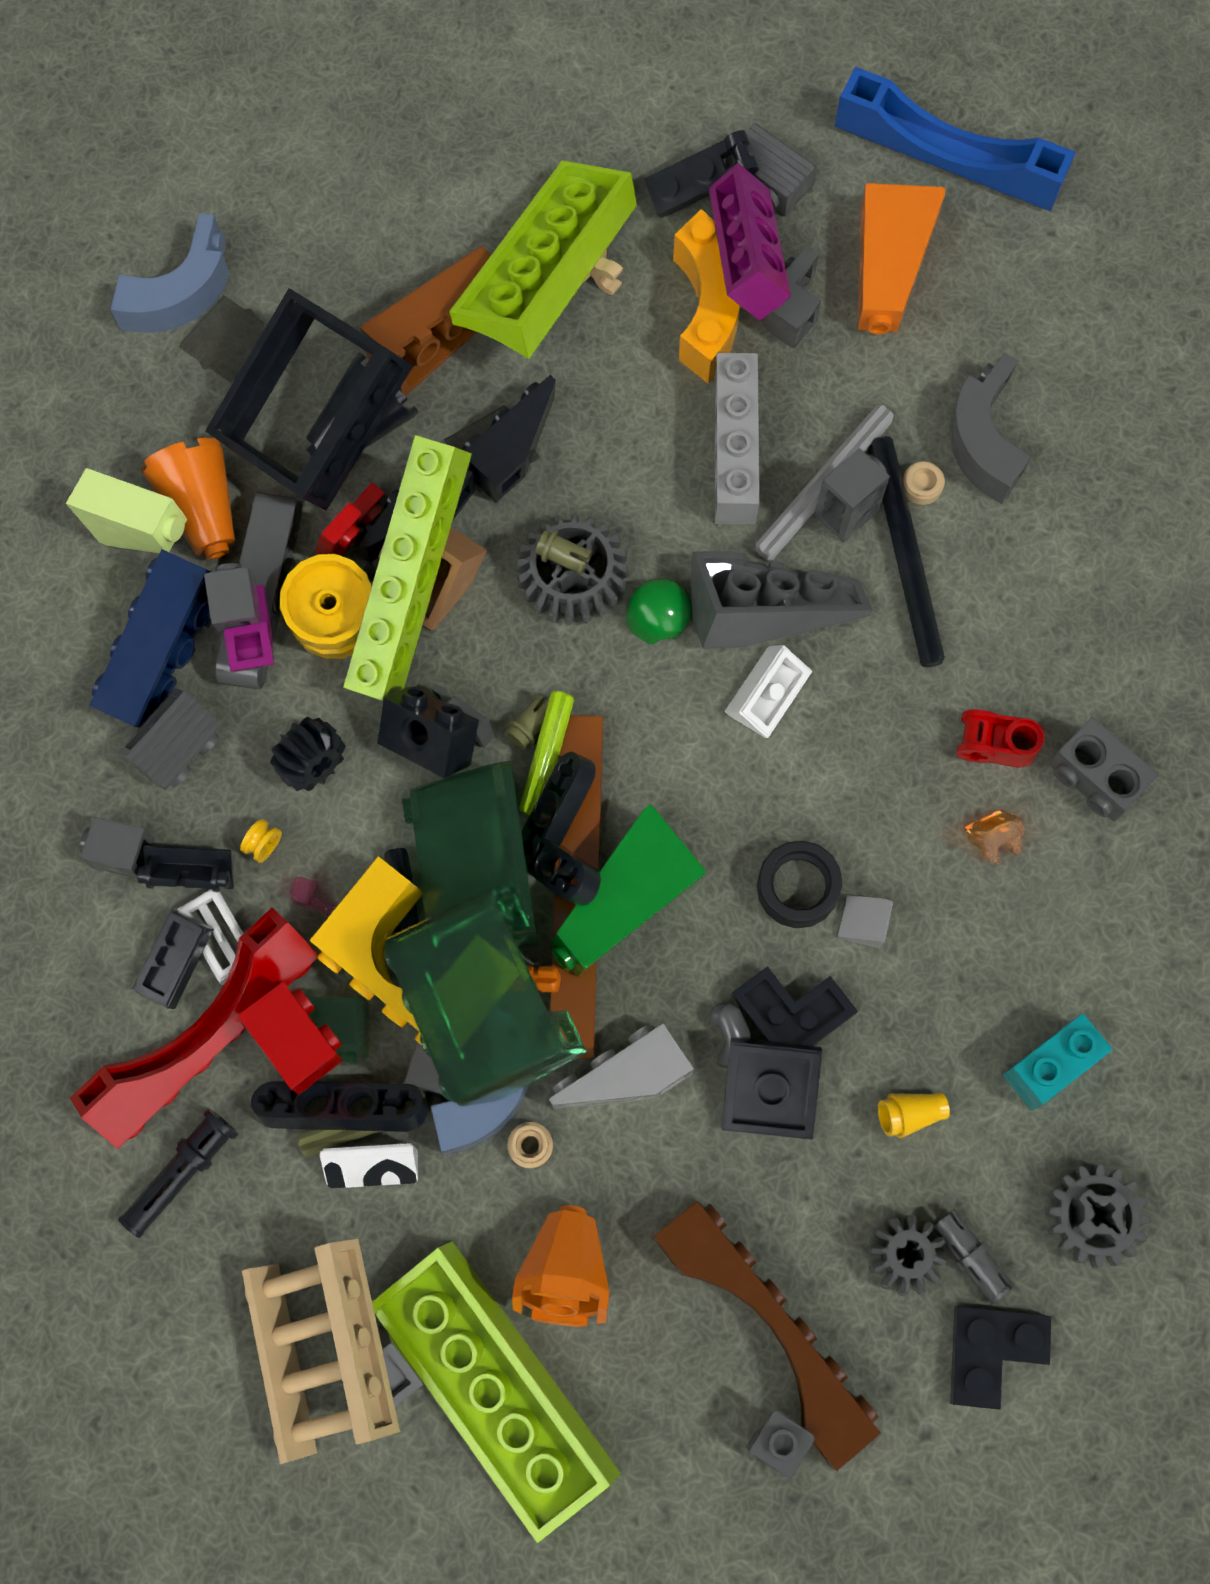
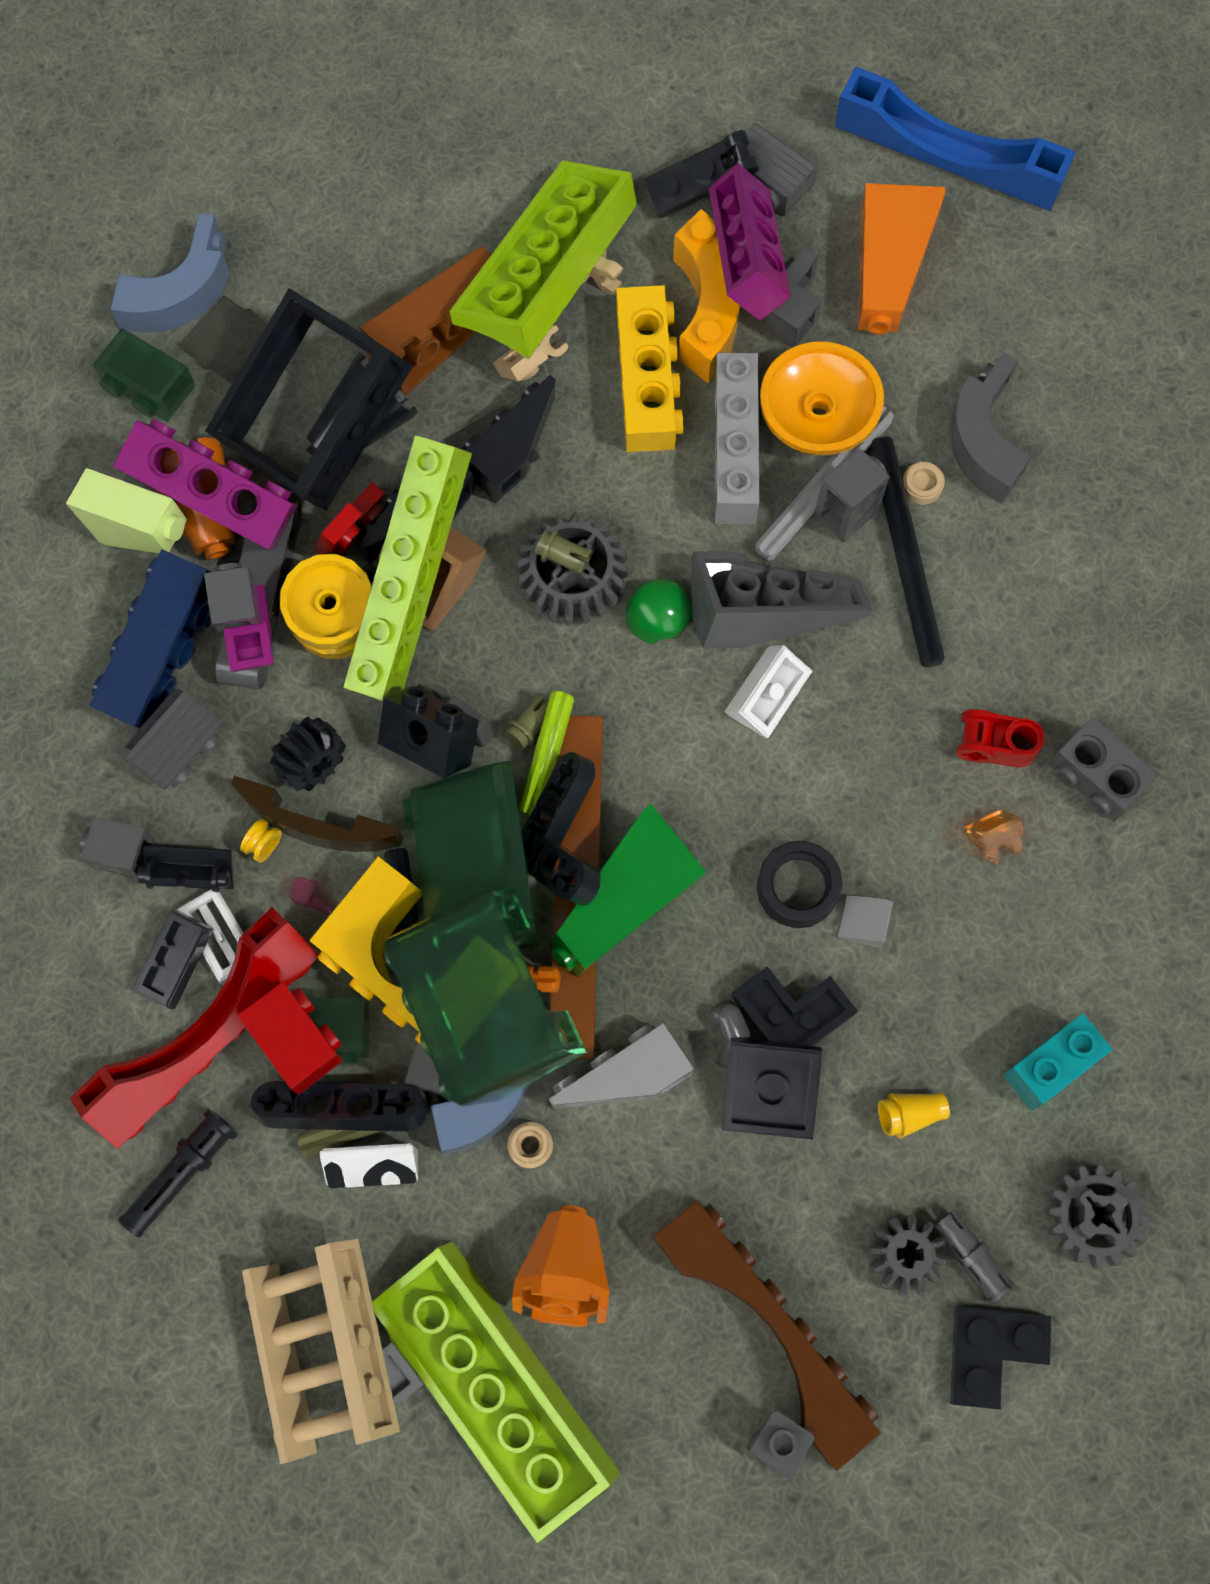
none -> clear green brick [92,328,196,422]
none -> magenta brick [113,418,298,550]
none -> dark brown slope [231,776,403,852]
none -> tan plate [493,325,569,382]
none -> yellow brick [616,285,683,452]
none -> light orange dish [760,341,884,455]

